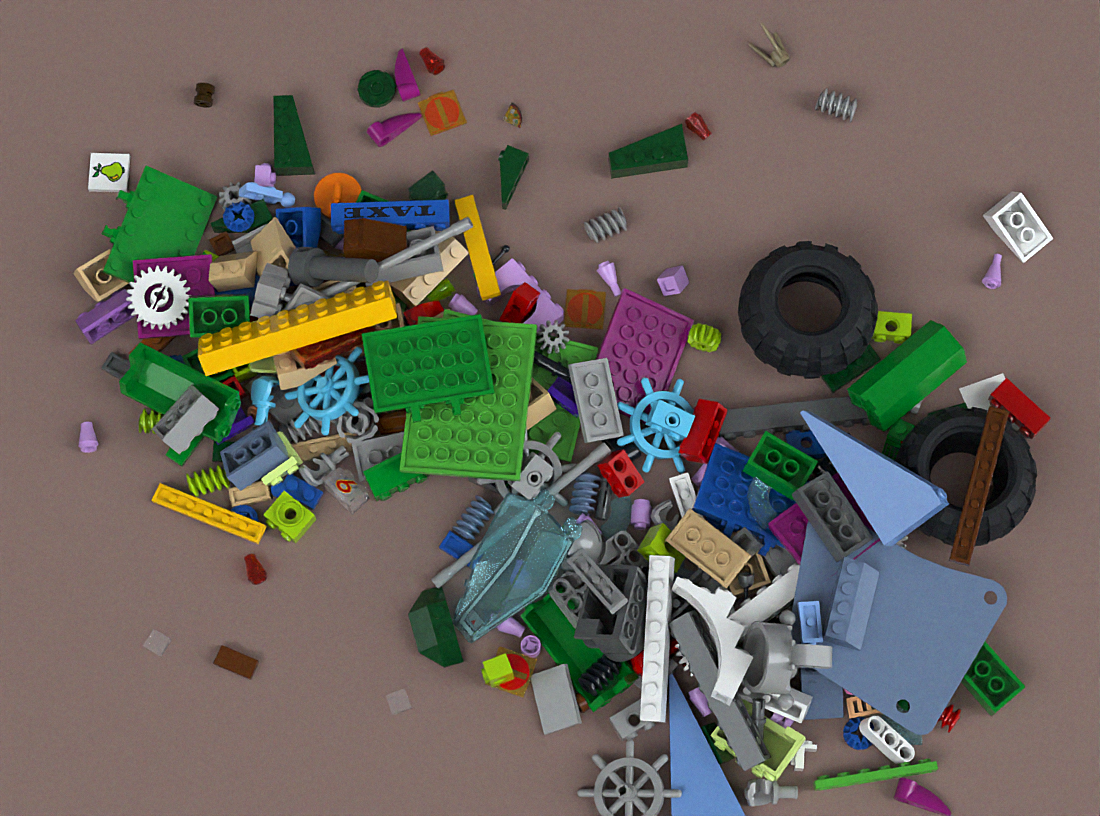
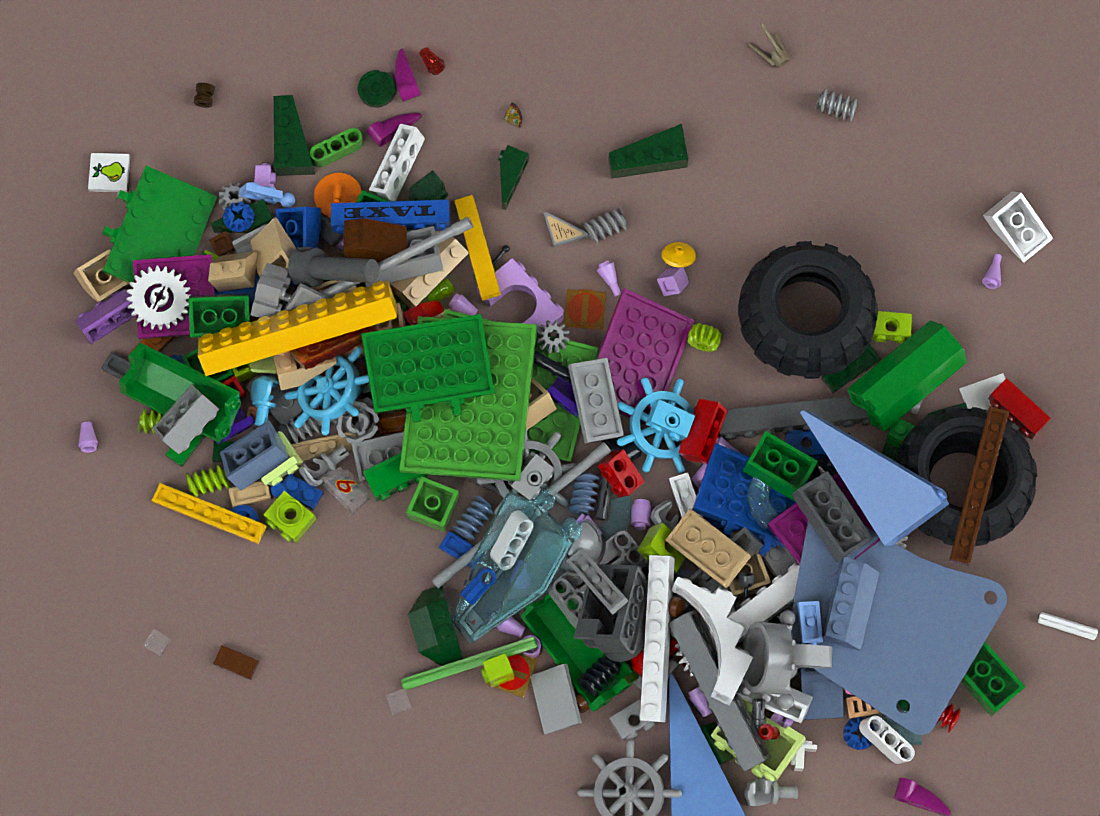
clear red cone [244,554,267,585] -> none
clear yellow piece [418,90,467,136] -> none
red brick [499,282,541,323] -> none
clear red cone [684,112,712,141] -> none
bright green plate [813,759,938,792] -> none
none -> bright green beam [310,128,363,167]
none -> white brick [369,124,425,201]
none -> bright green axle [402,636,537,690]
none -> bright green brick [406,477,460,532]
none -> blue piece [460,567,496,605]
none -> white beam [490,510,534,570]
none -> tile [544,212,588,247]
none -> yellow piece [661,242,696,268]
none -> reddish brown tile [669,596,685,618]
none -> red pin [758,724,780,740]
none -> white axle [1038,612,1098,640]

